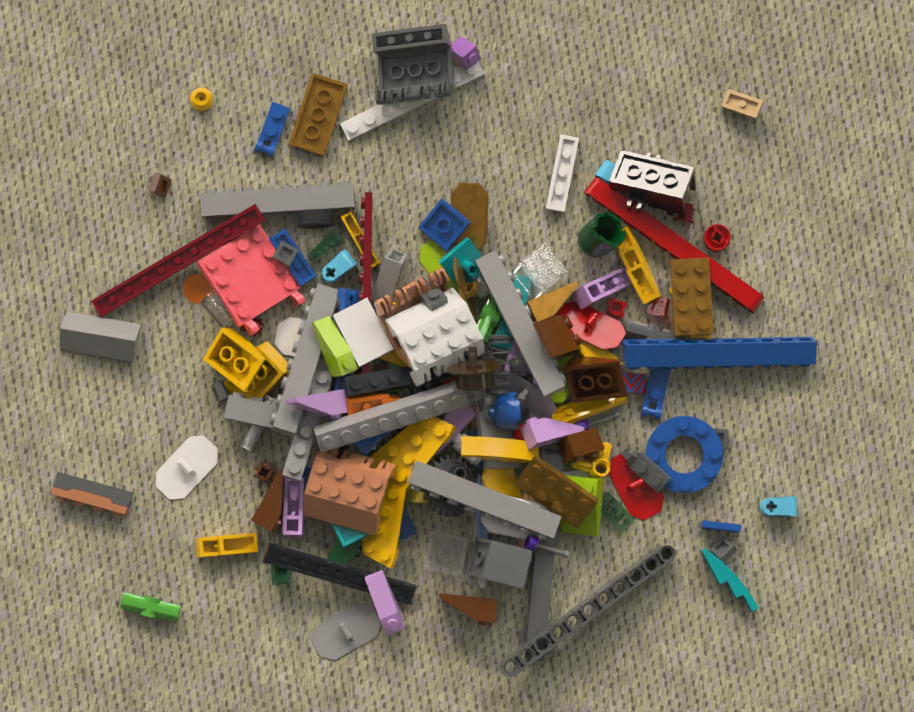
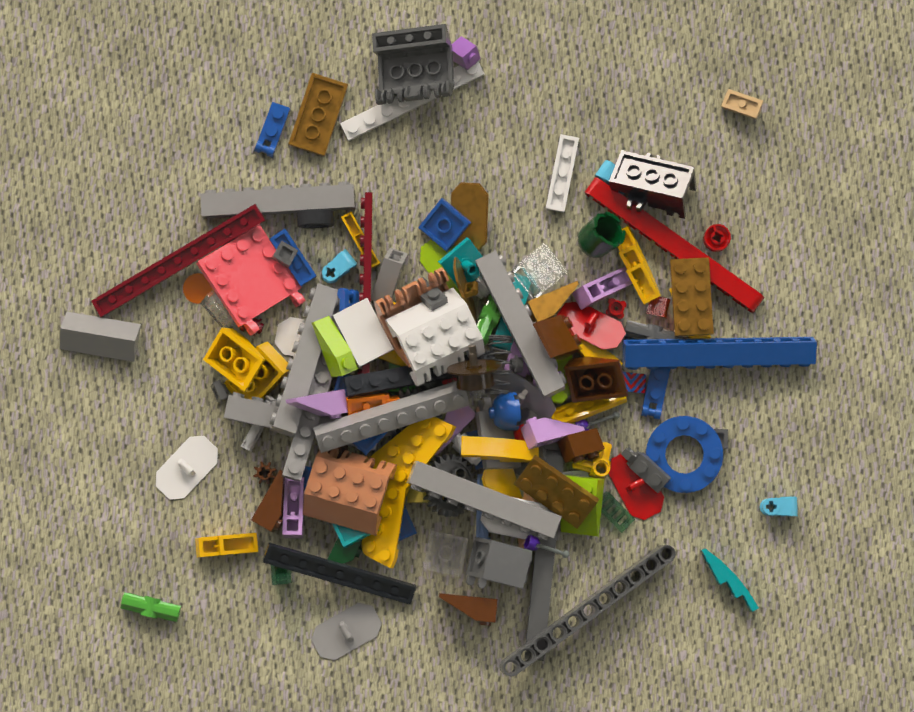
piece [51,472,134,517] -> none
reddish brown tile [146,173,172,197] -> none
yellow plate [190,88,213,112] -> none
clear green slope [308,229,345,261] -> none
lavender slope [365,570,405,636] -> none
dark red brick [674,202,697,224] -> none
blue tile [701,520,741,533] -> none
dark grey plate [710,536,738,563] -> none

